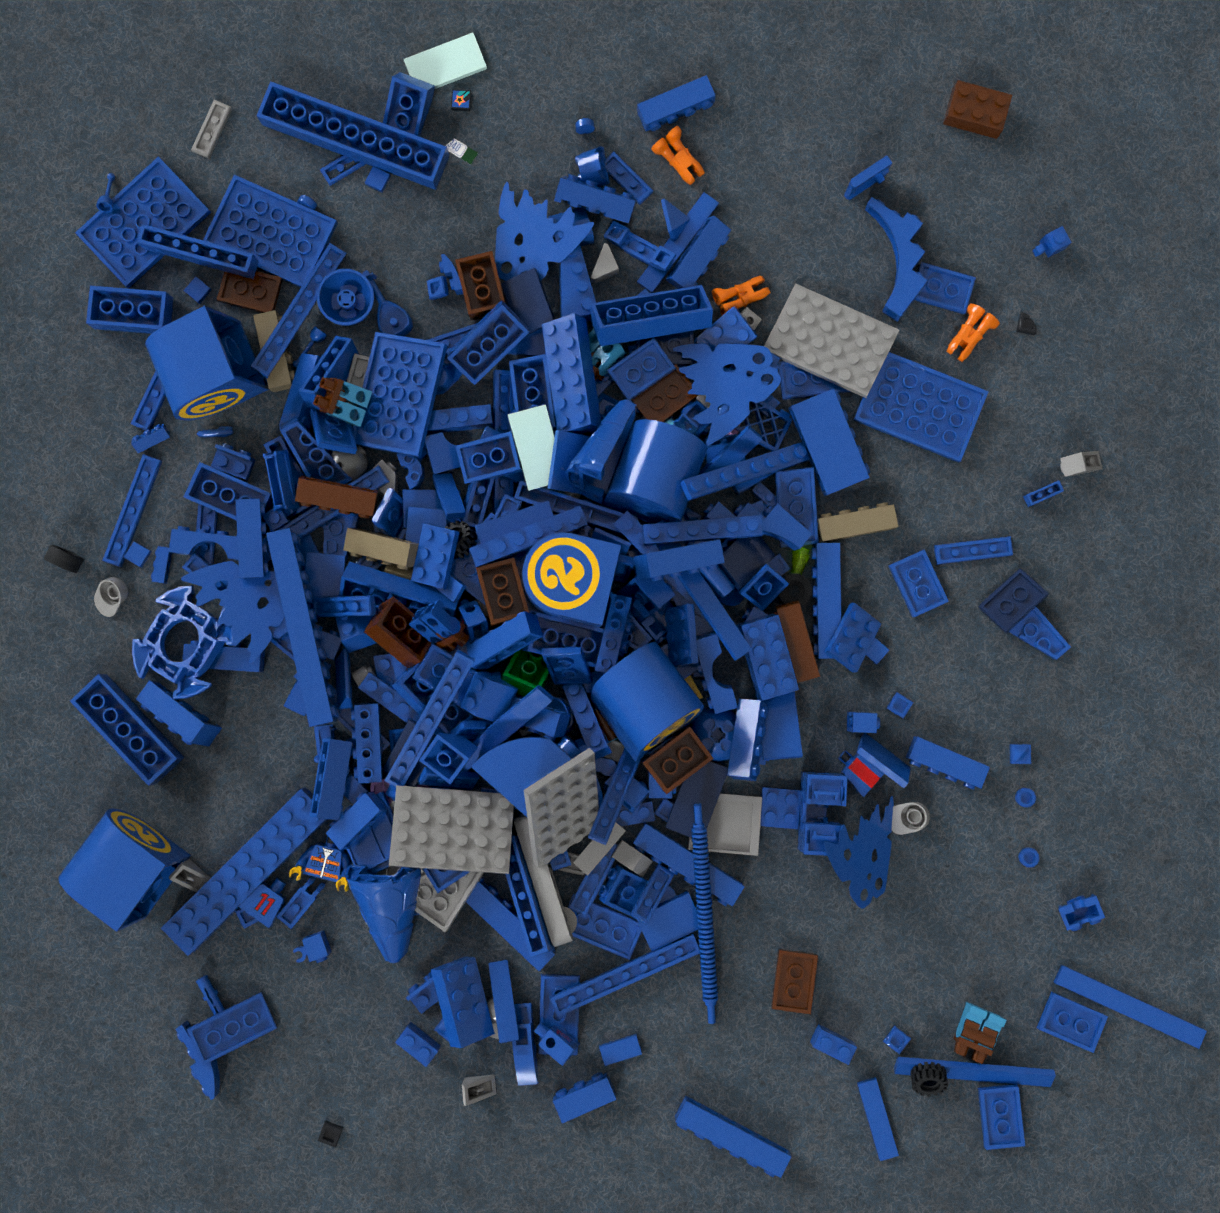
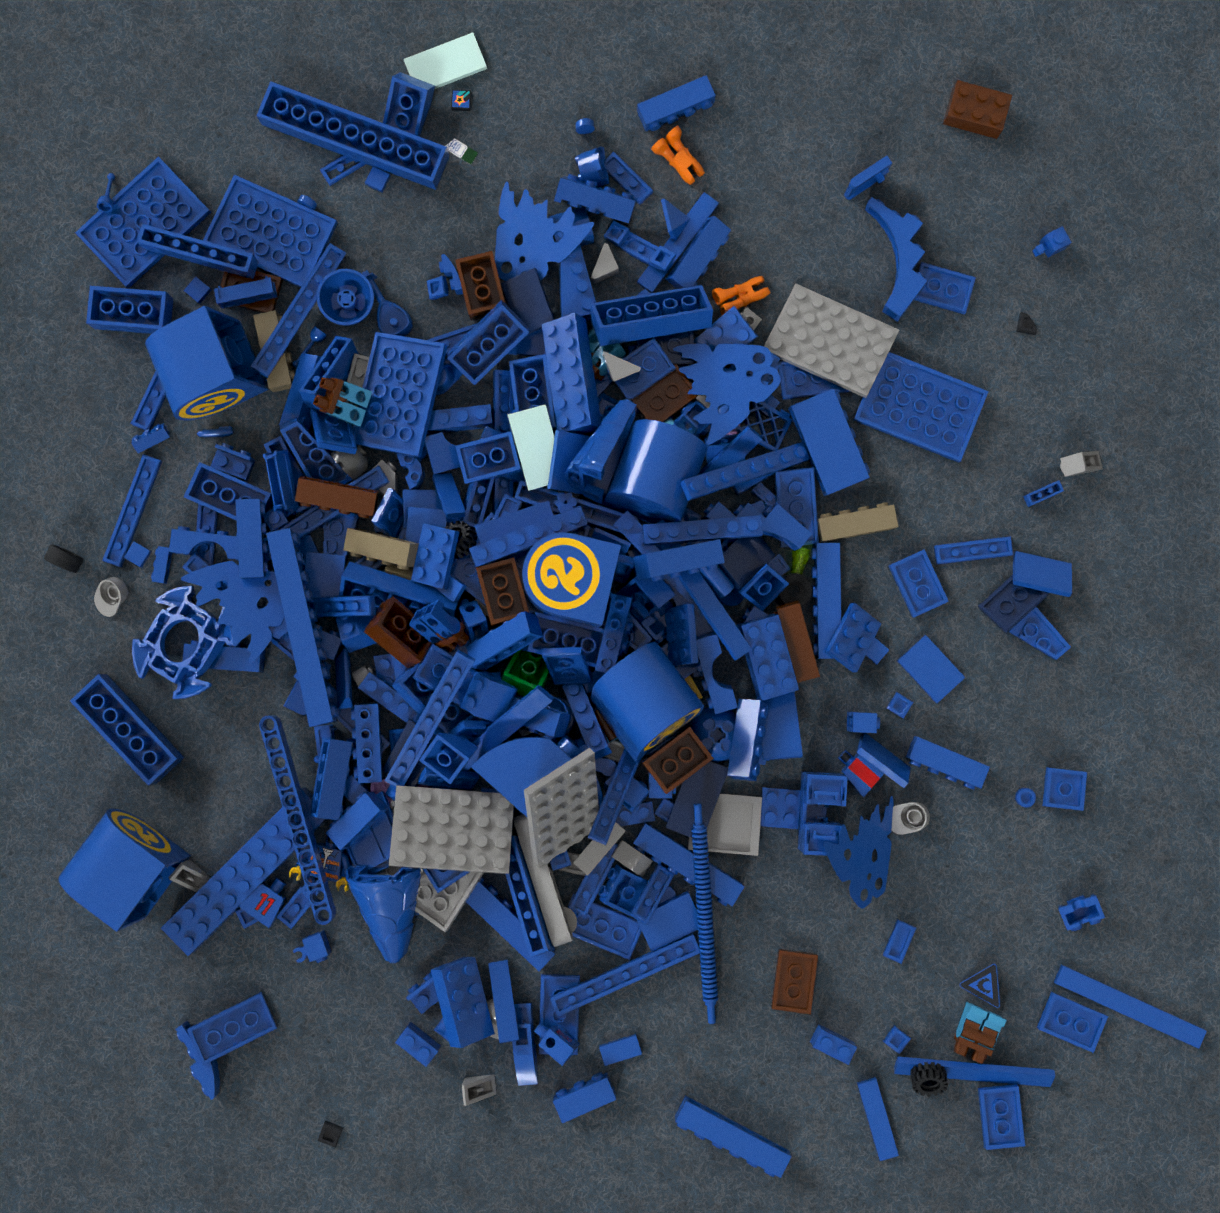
blue wedge [136,680,222,747] -> none
light grey tile [191,100,232,159] -> none
blue pin [196,975,225,1015] -> none
orange piece [946,303,1000,362] -> none
blue tile [1010,744,1031,764] -> none
blue tile [1019,847,1039,867] -> none
none -> blue container [214,276,278,309]
none -> blue beam [259,715,336,925]
none -> blue plant [555,492,577,513]
none -> light grey slope [602,351,641,381]
none -> blue tile [883,919,916,964]
none -> blue tile [897,635,965,703]
none -> black piece [960,964,1000,1008]
none -> blue tile [1013,551,1072,597]
none -> blue plate [1042,767,1087,811]

